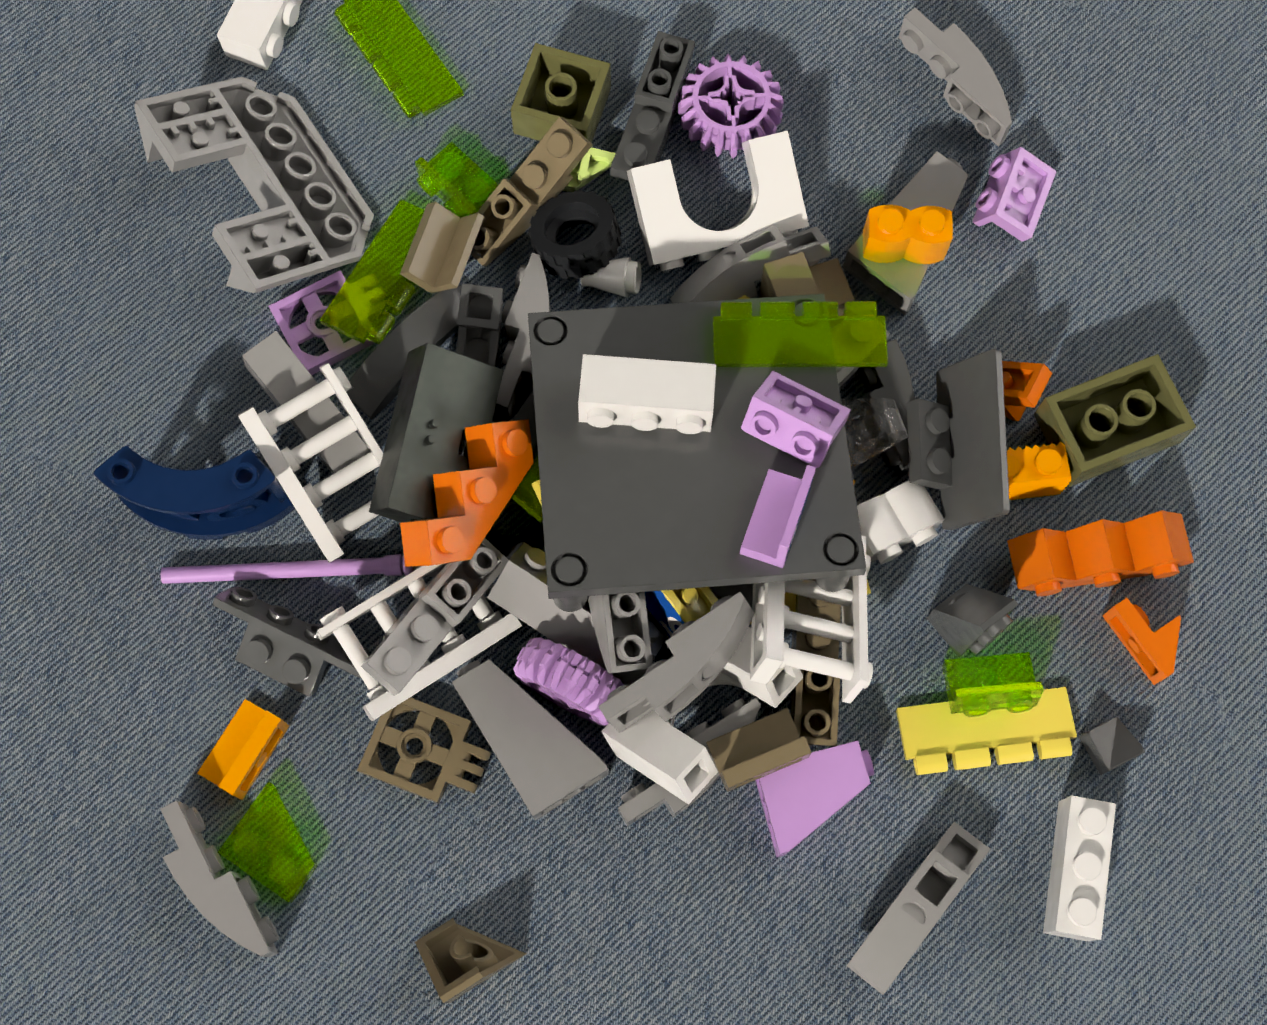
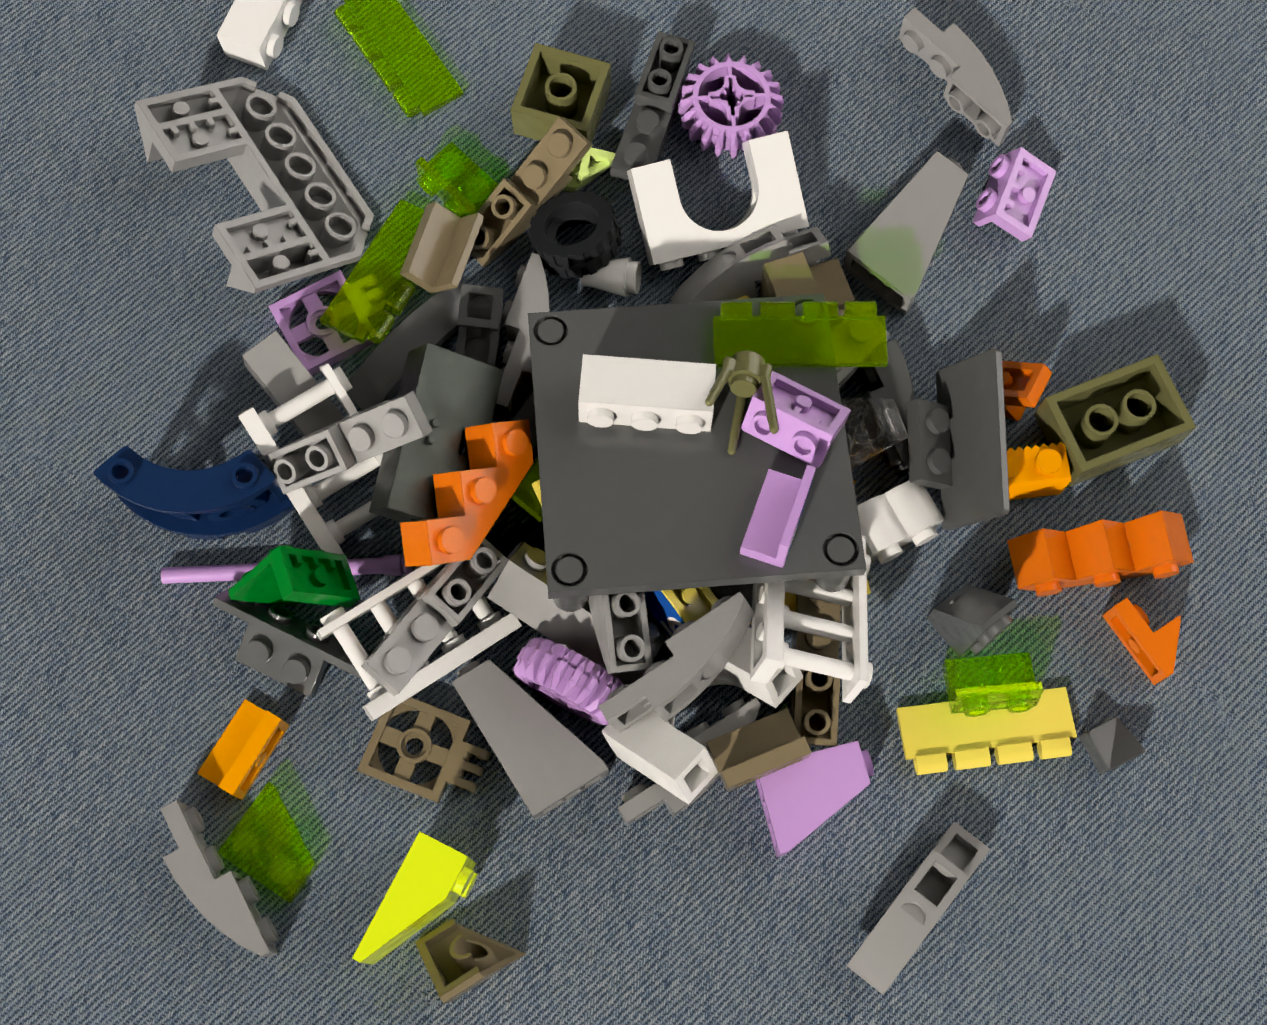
light orange brick [863,205,953,264] -> none
white brick [1043,795,1116,941] -> none
none -> green bracket [228,545,361,608]
none -> light grey slope [264,391,433,494]
none -> neon yellow slope [352,831,478,965]
none -> olive plant [705,351,779,455]

